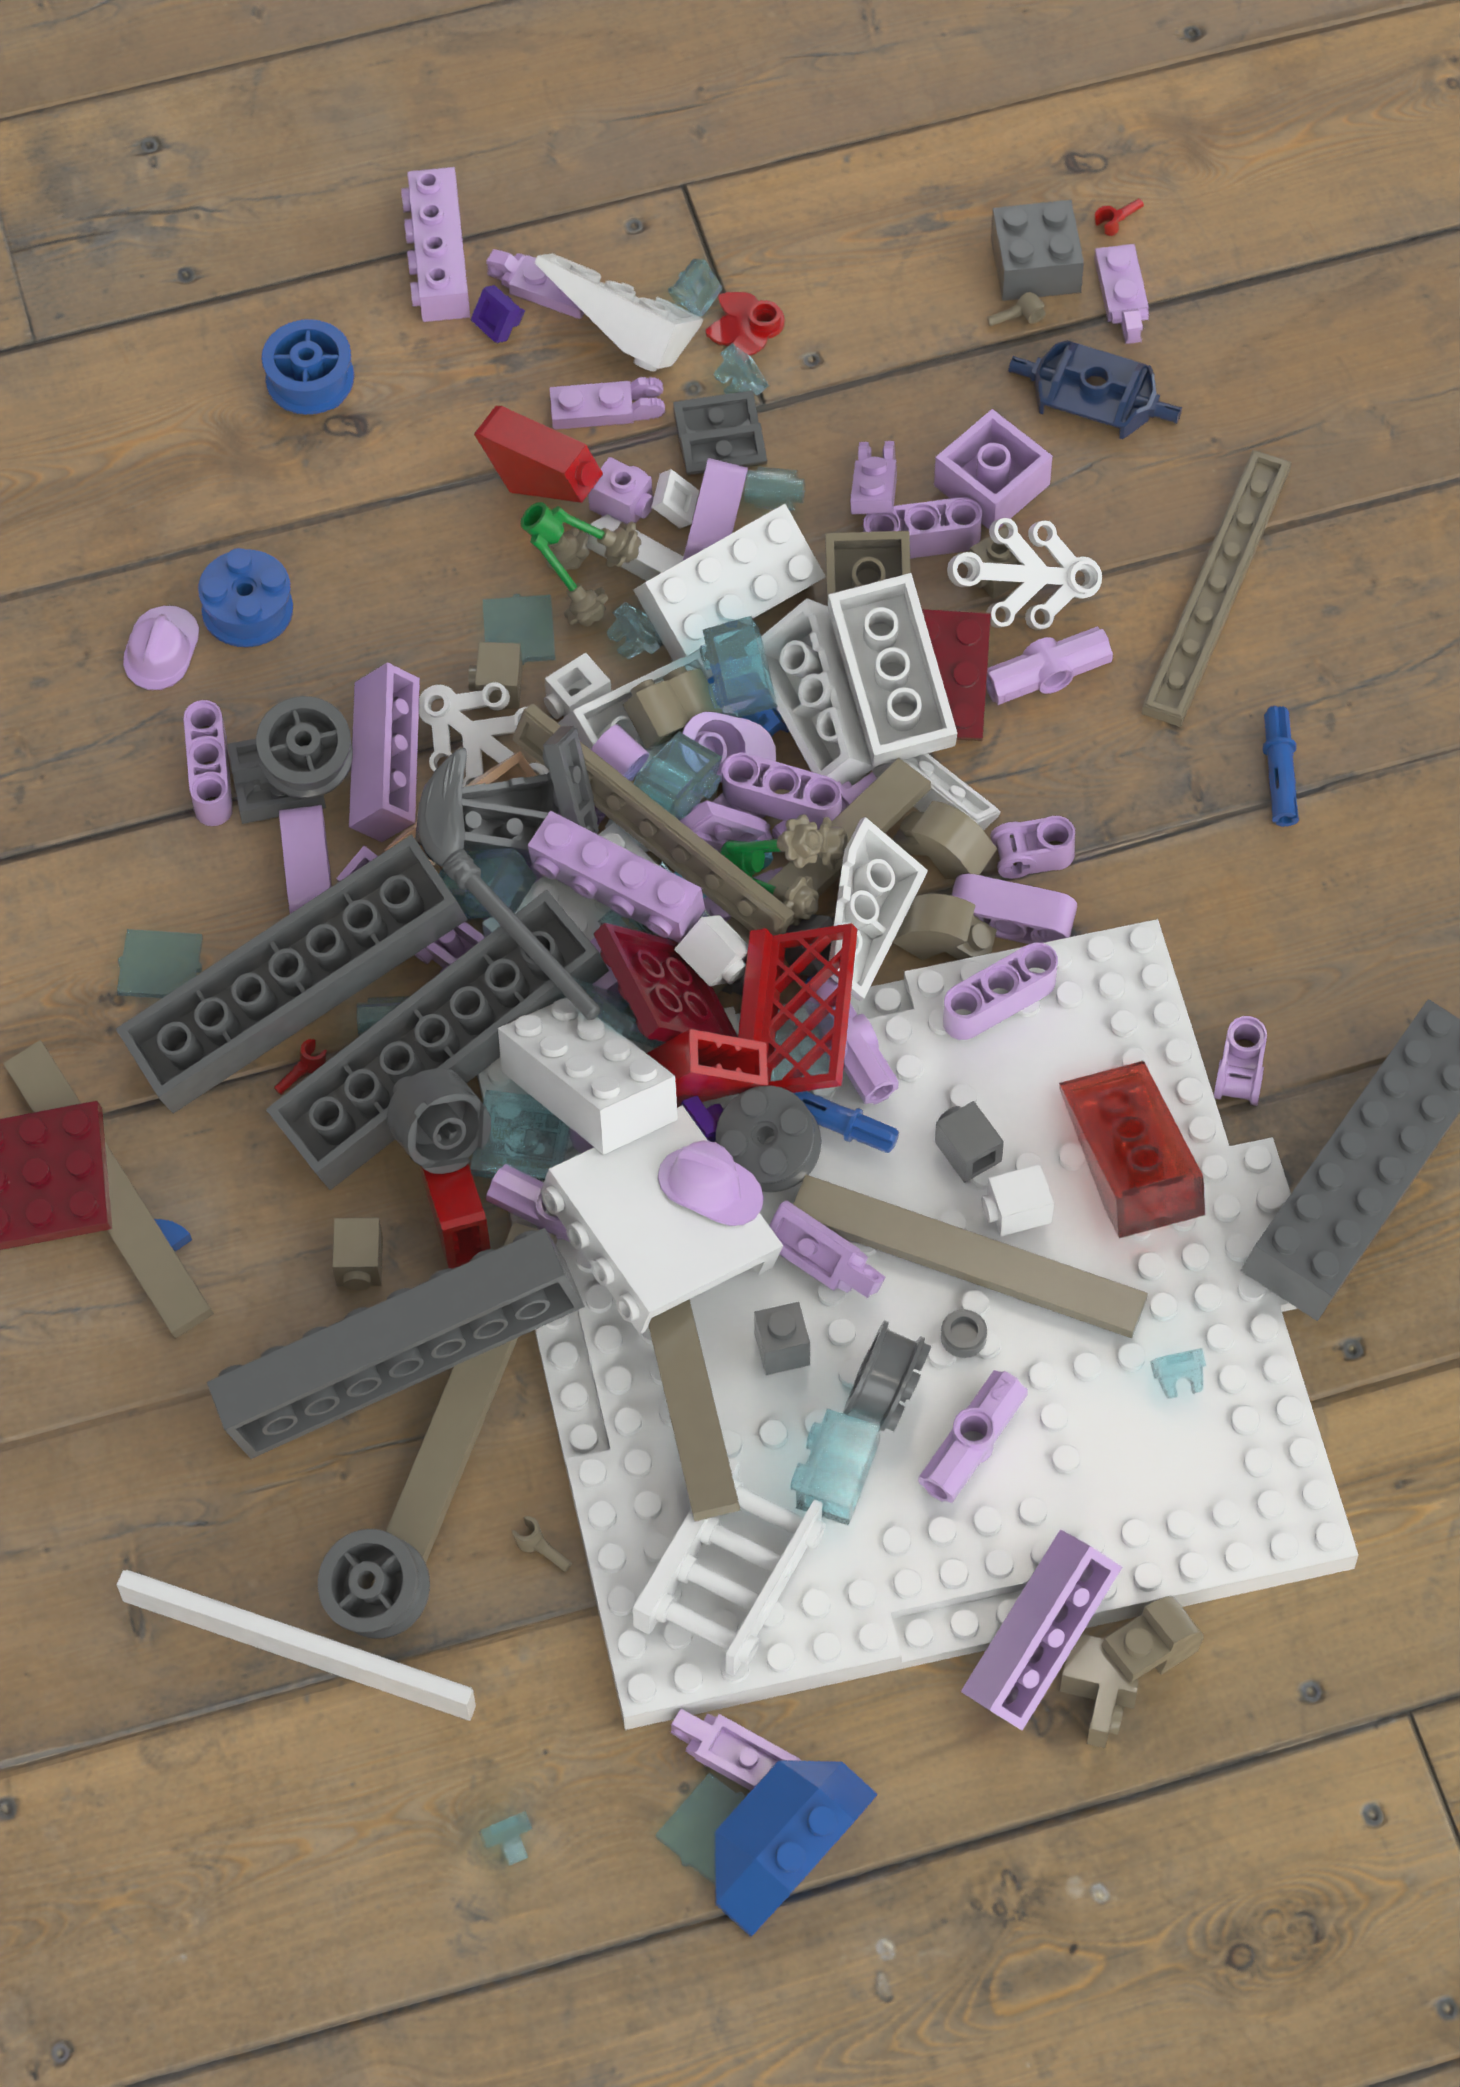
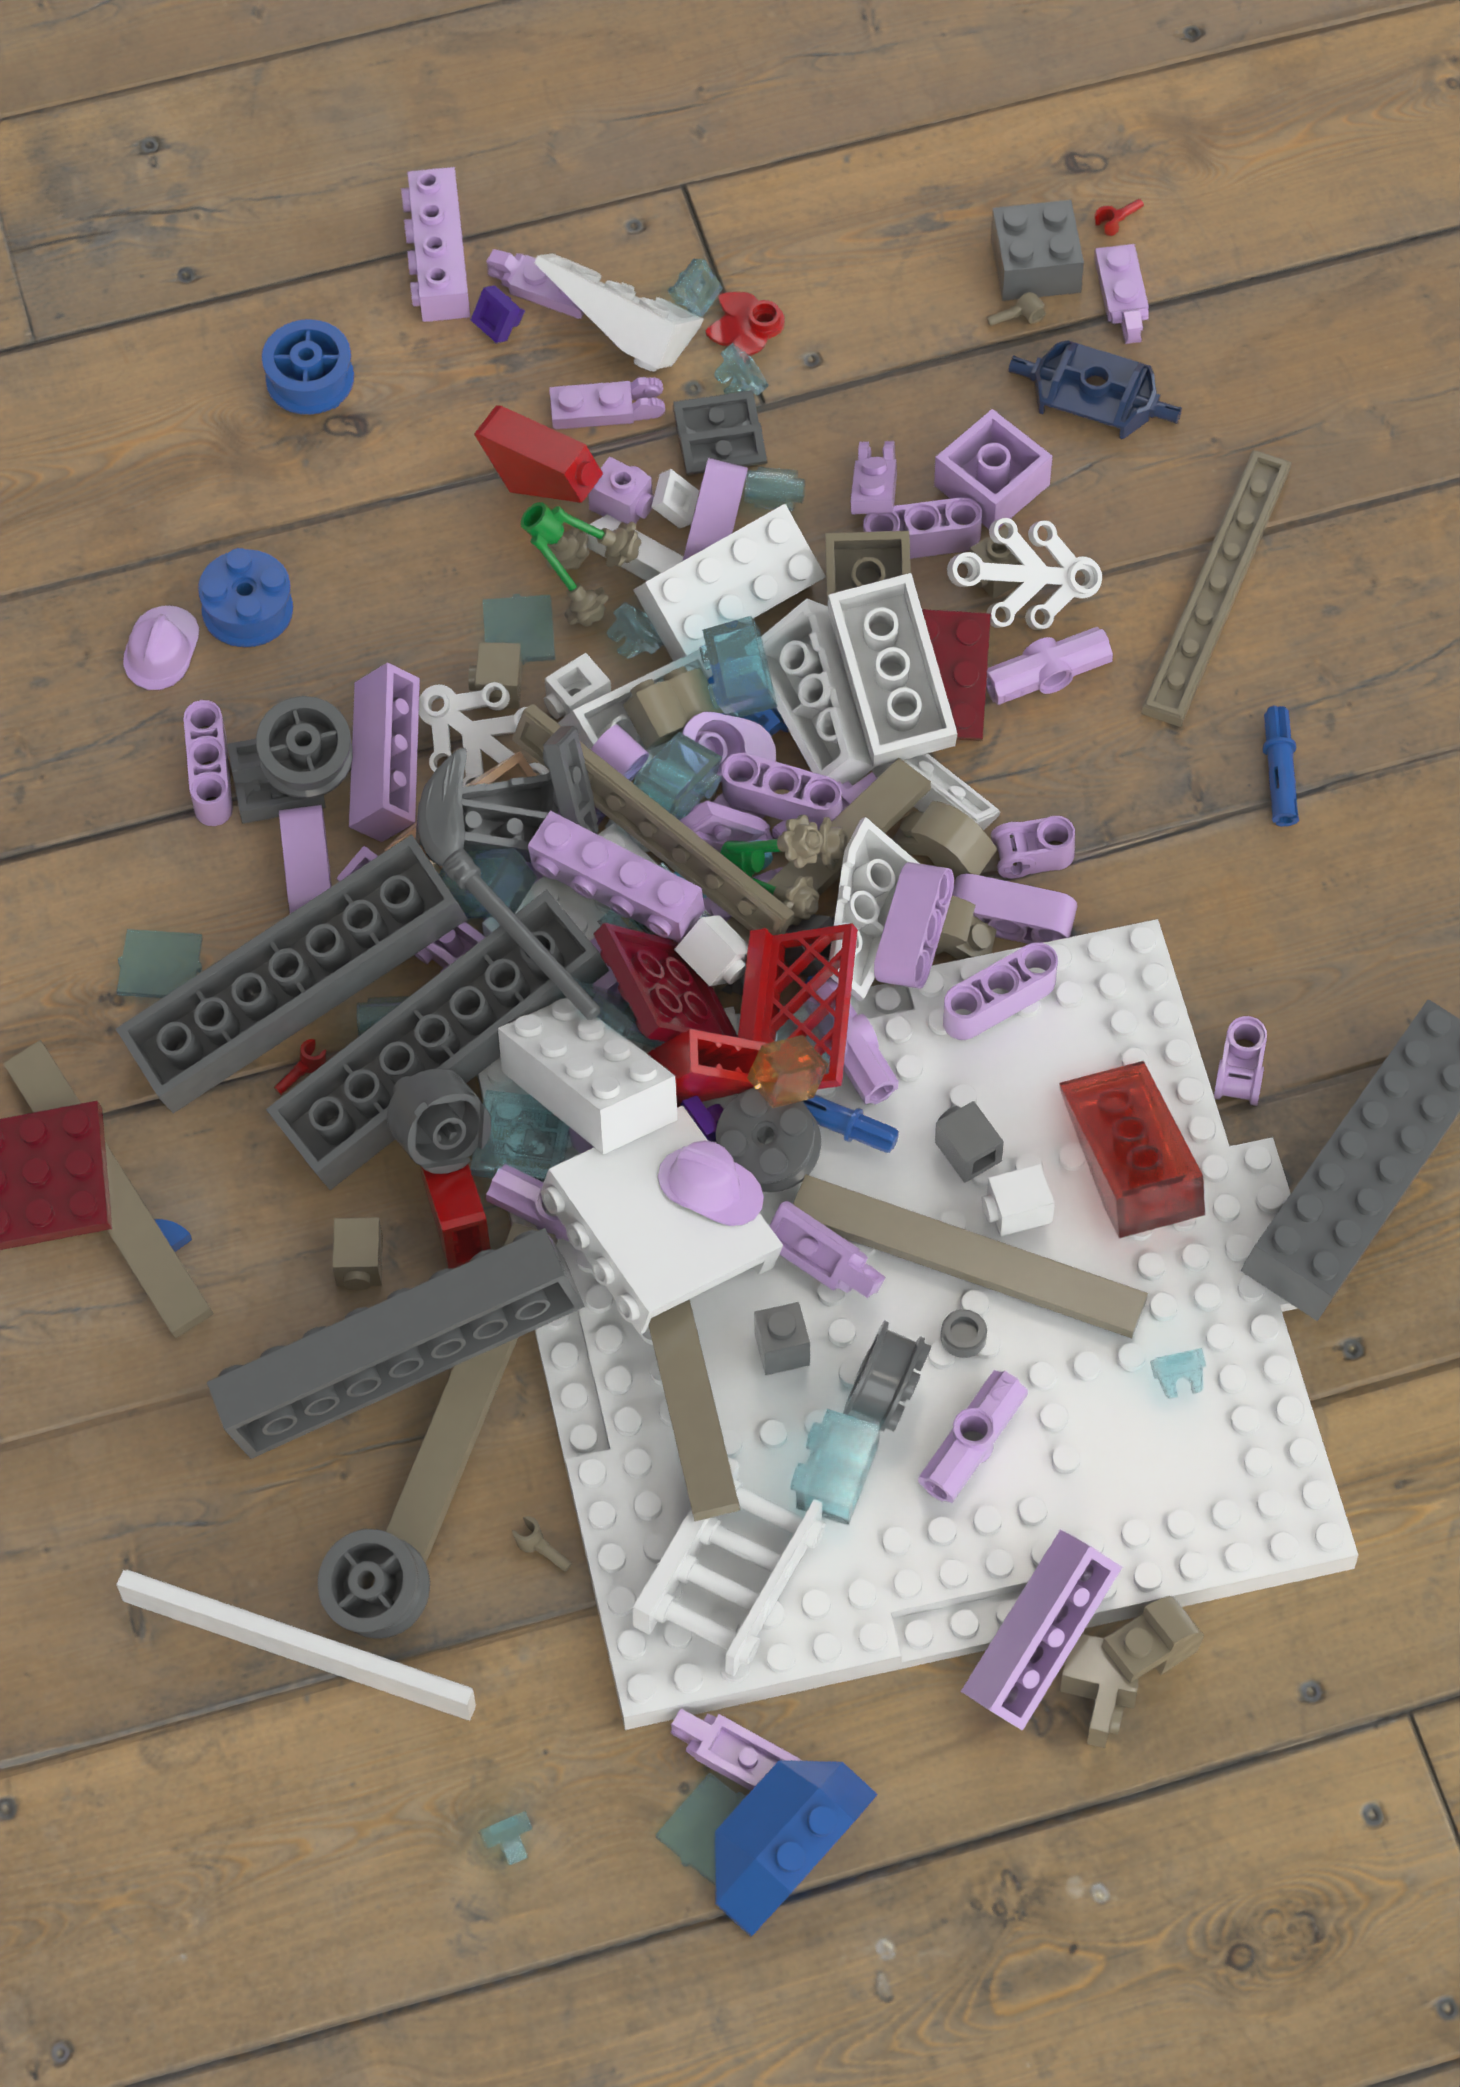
none -> clear orange brick [747,1035,829,1108]
none -> lavender beam [874,862,954,989]

